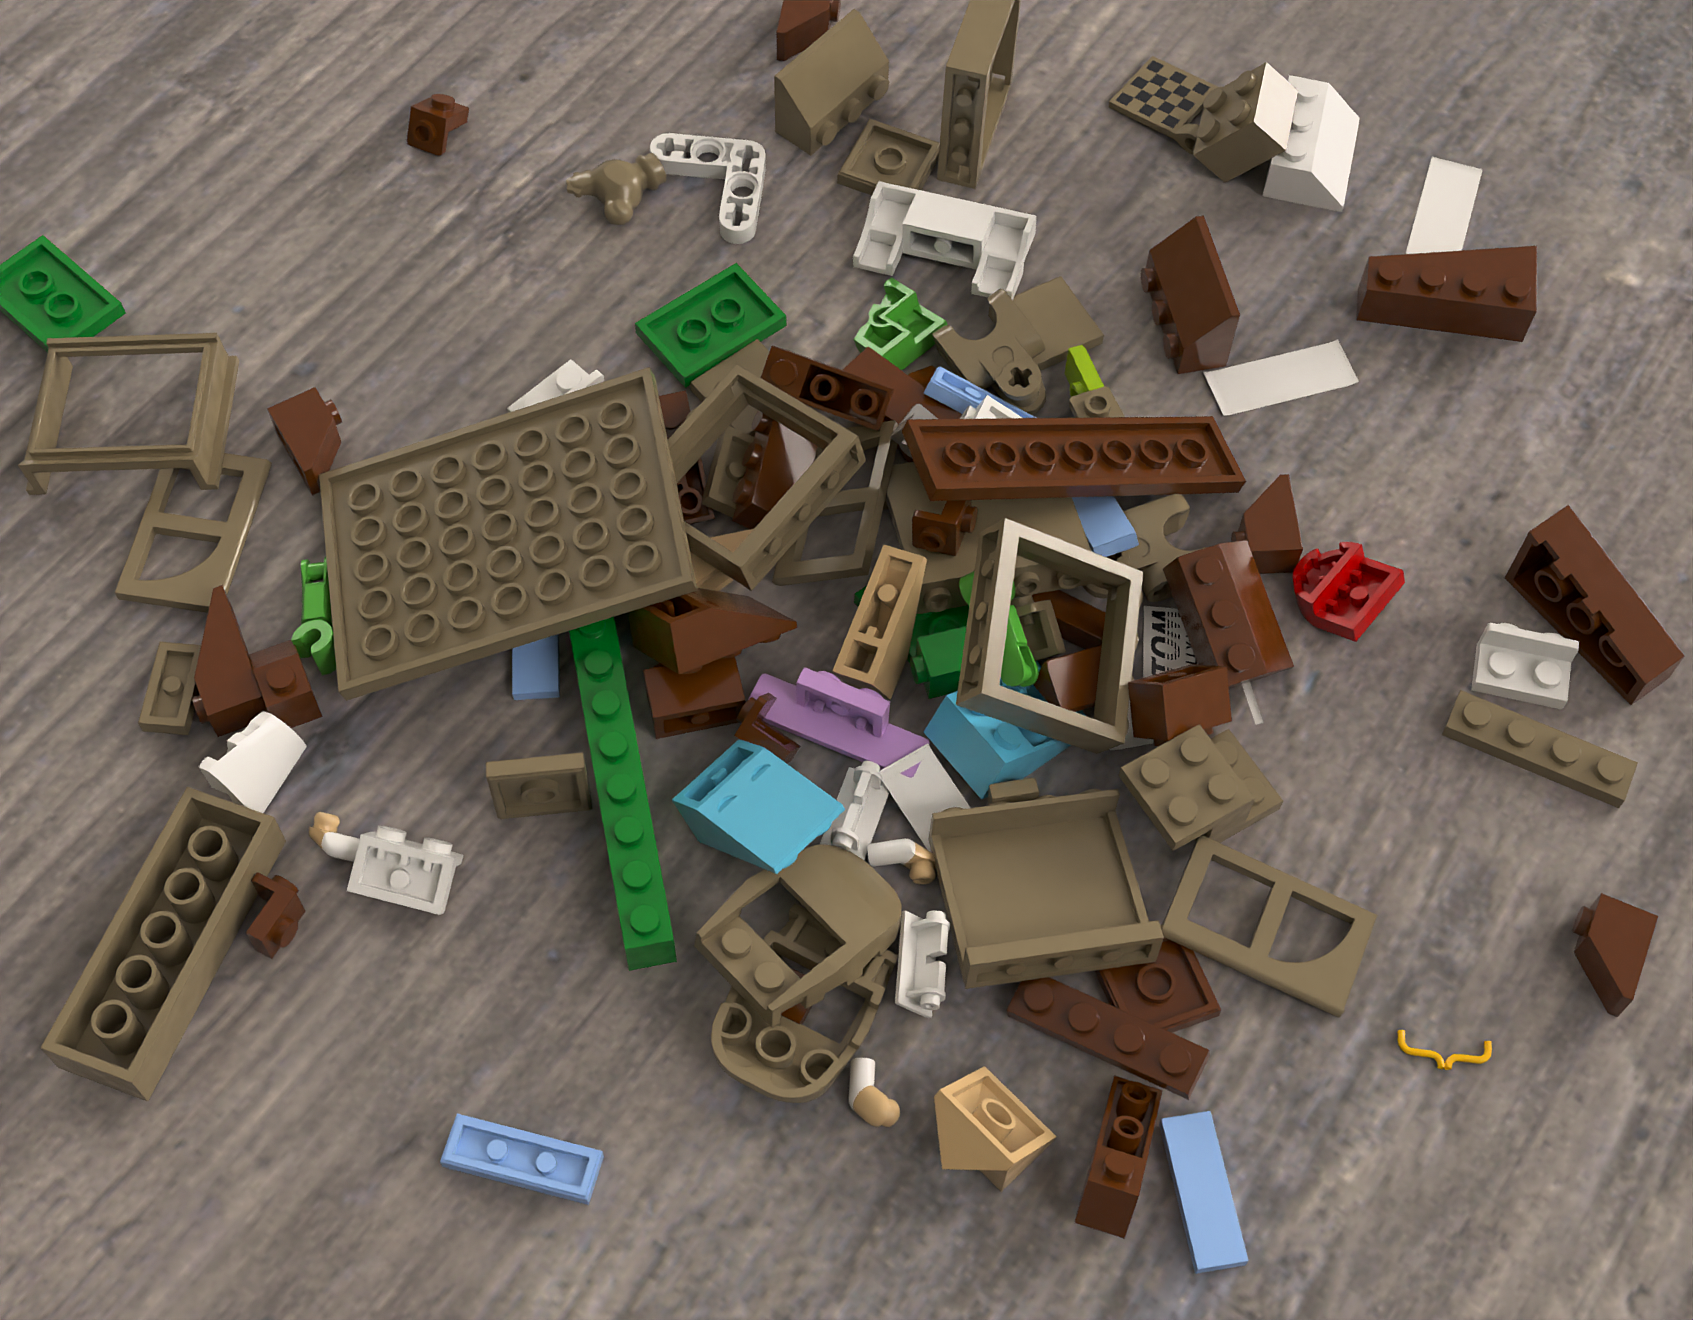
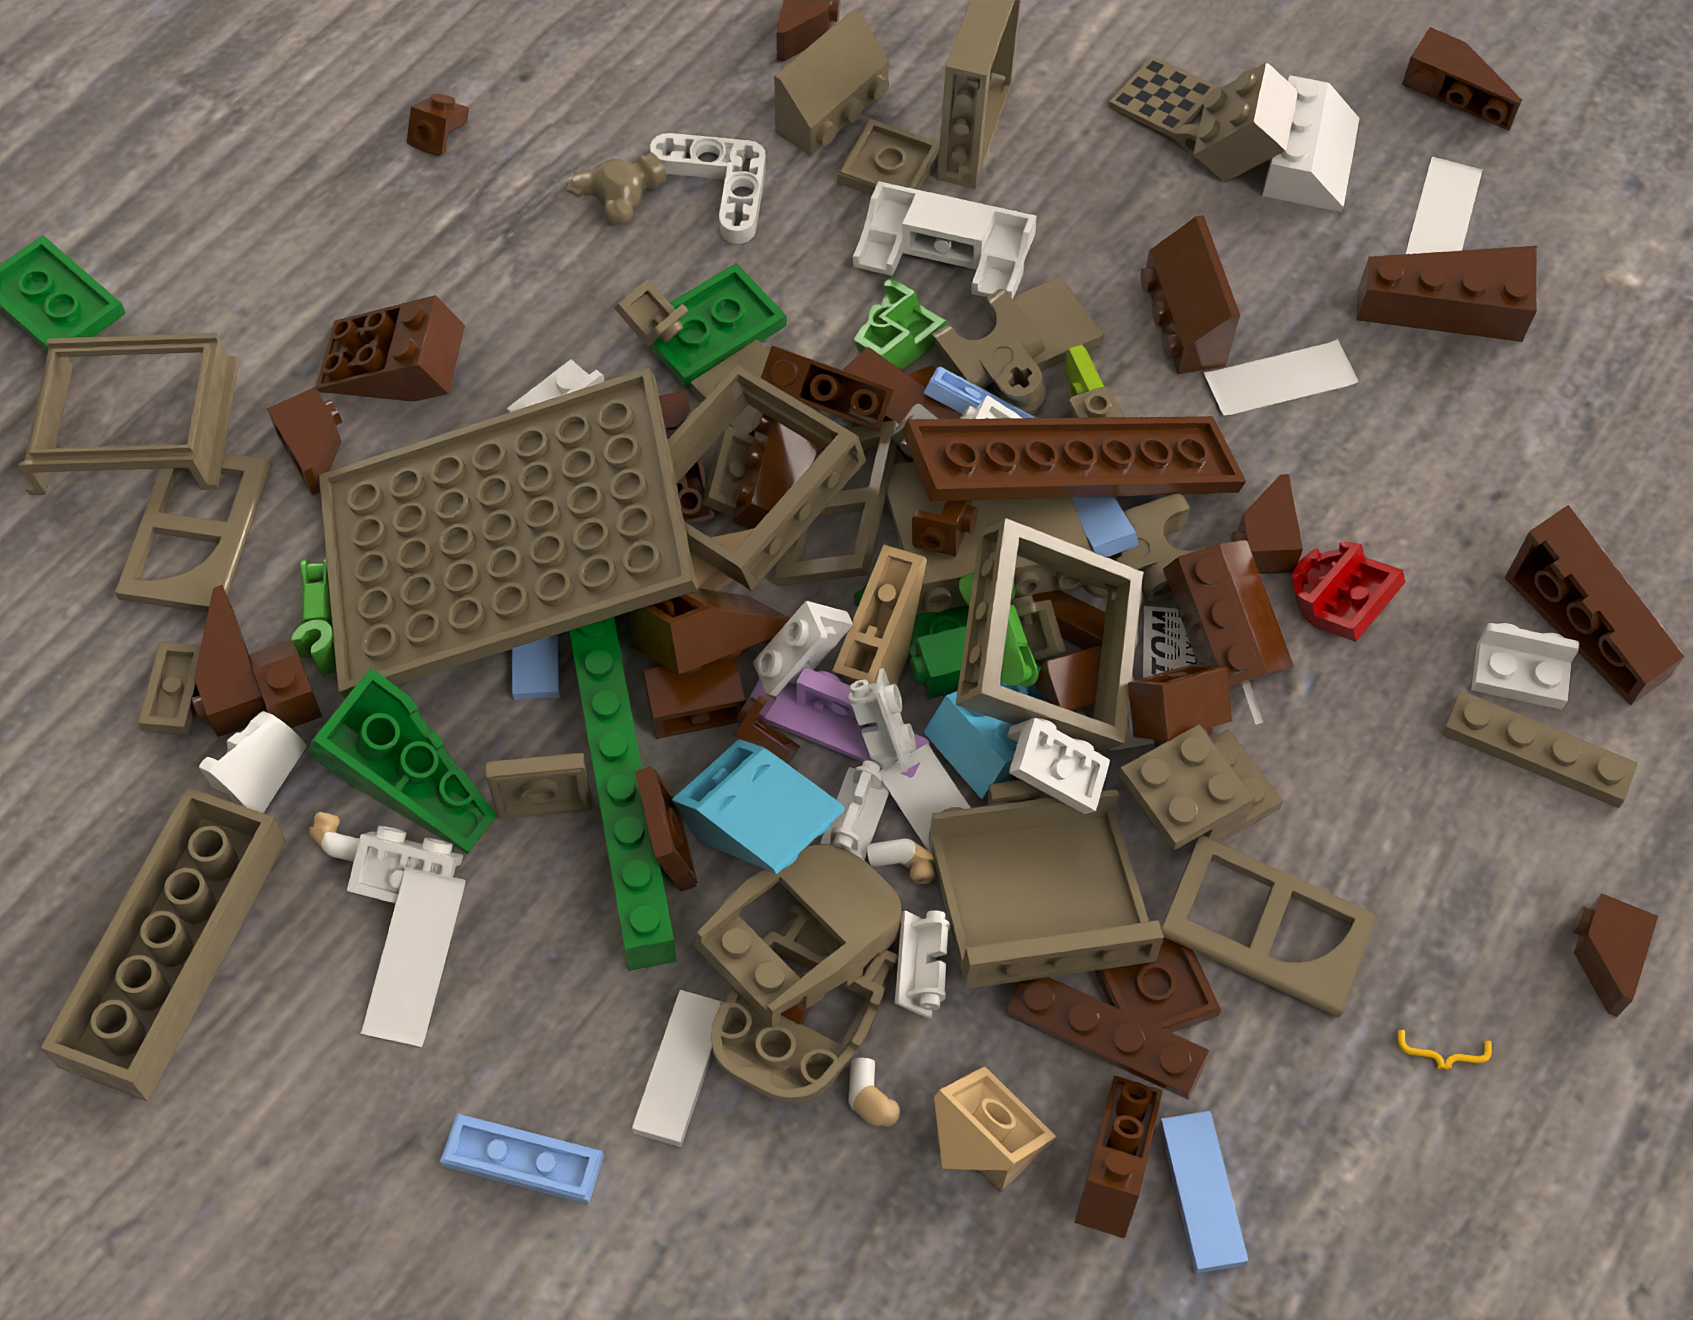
reddish brown bracket [246,872,306,959] -> none
none -> green wedge [308,667,497,854]
none -> reddish brown slope [316,295,465,402]
none -> white sticker [360,867,466,1047]
none -> dark tan bracket [614,279,689,347]
none -> white tile [632,990,724,1147]
none -> reddish brown tile [635,766,698,891]
none -> white bracket [753,601,853,696]
none -> white hinge [848,668,916,772]
none -> white bracket [1007,718,1110,814]
none -> reddish brown slope [1402,27,1522,131]

